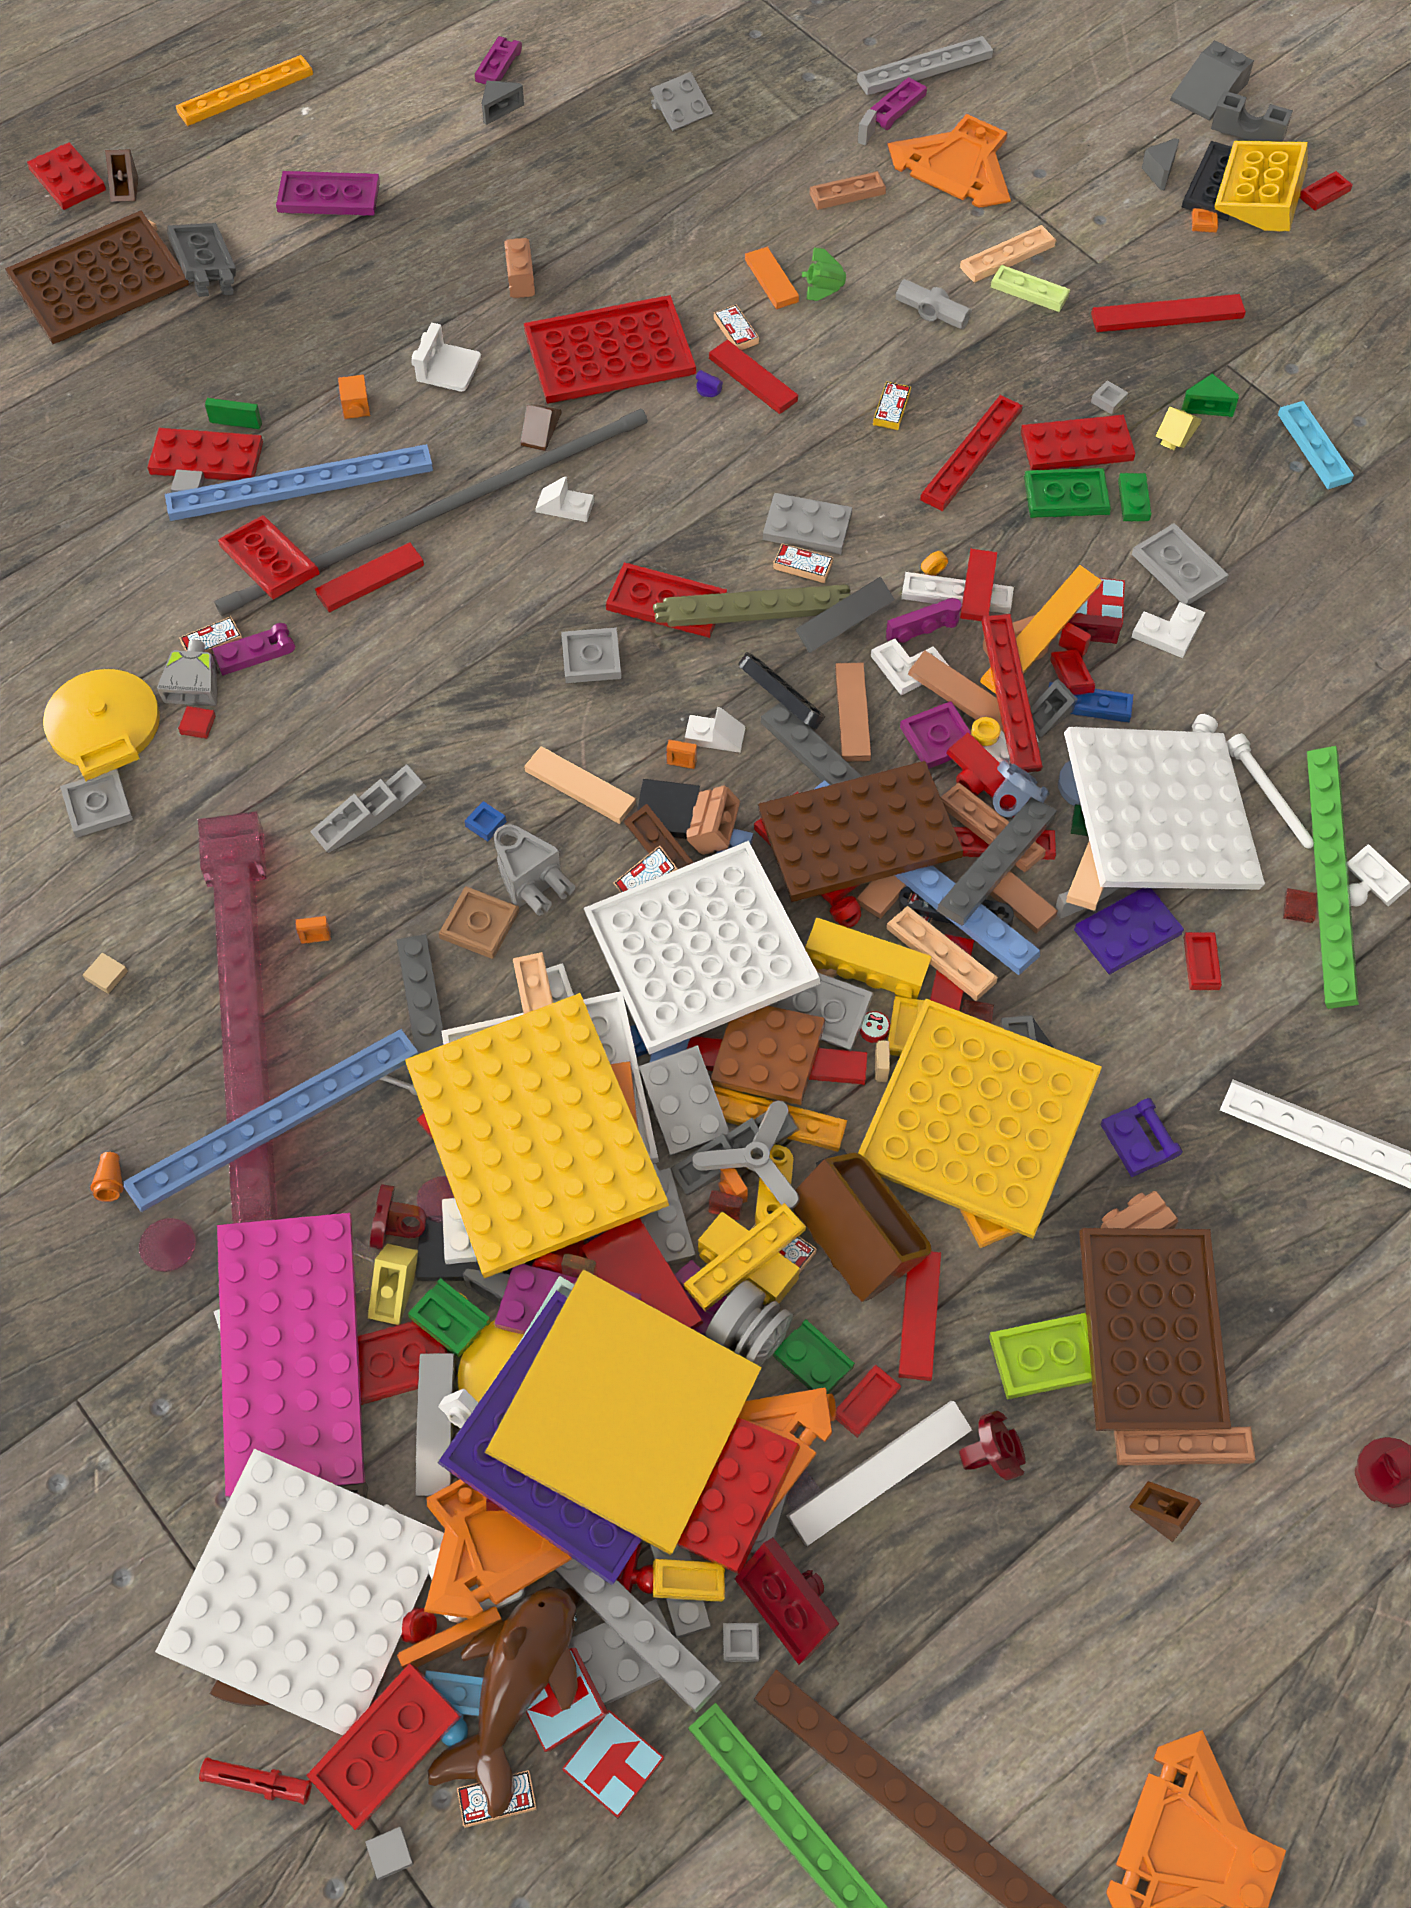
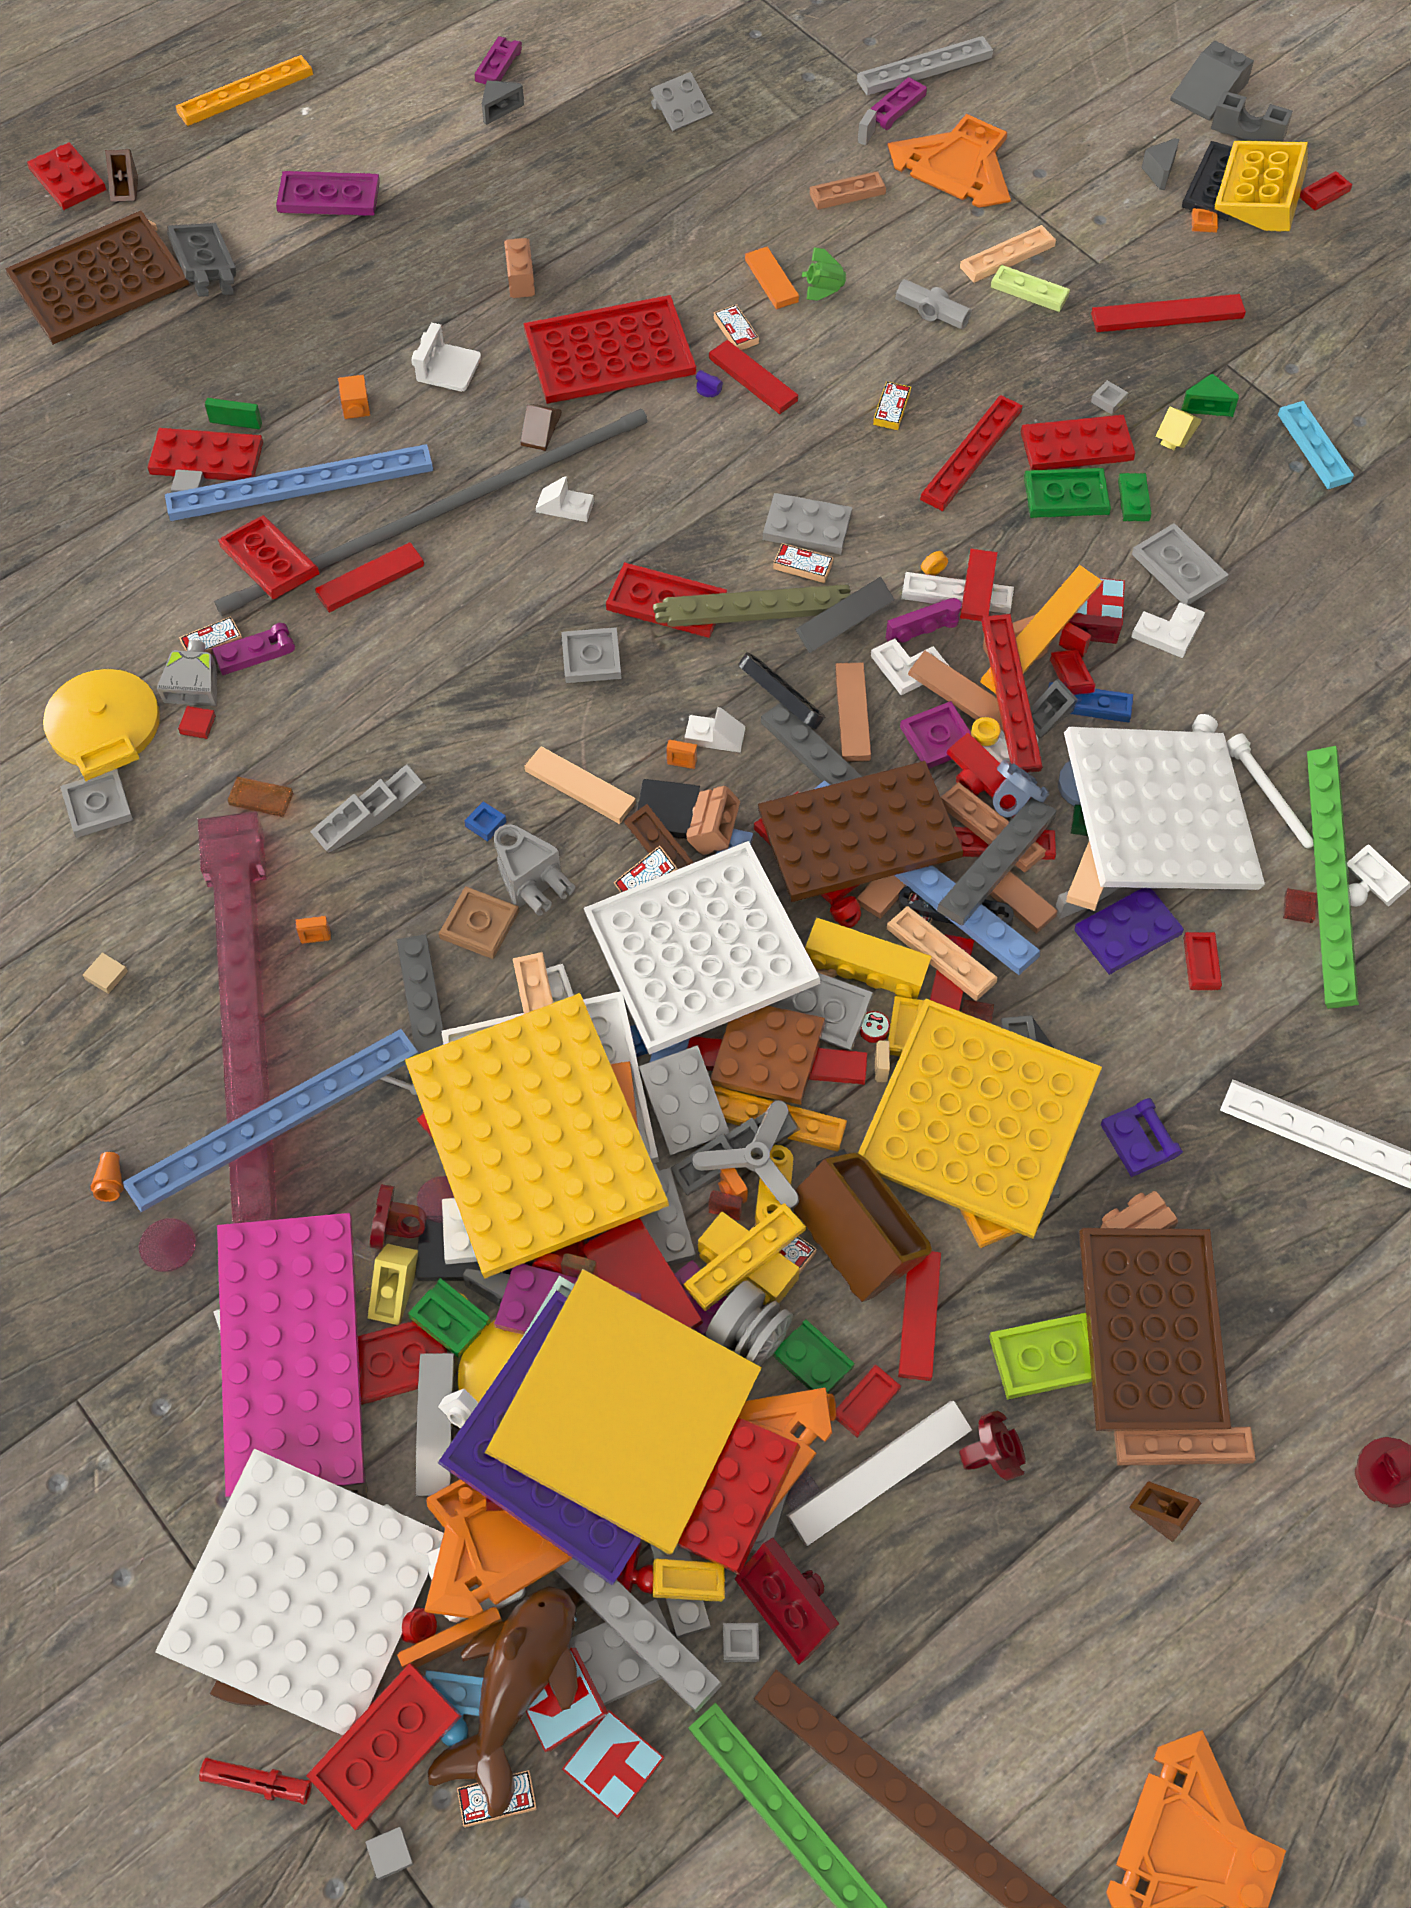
none -> clear orange tile [227,776,293,817]

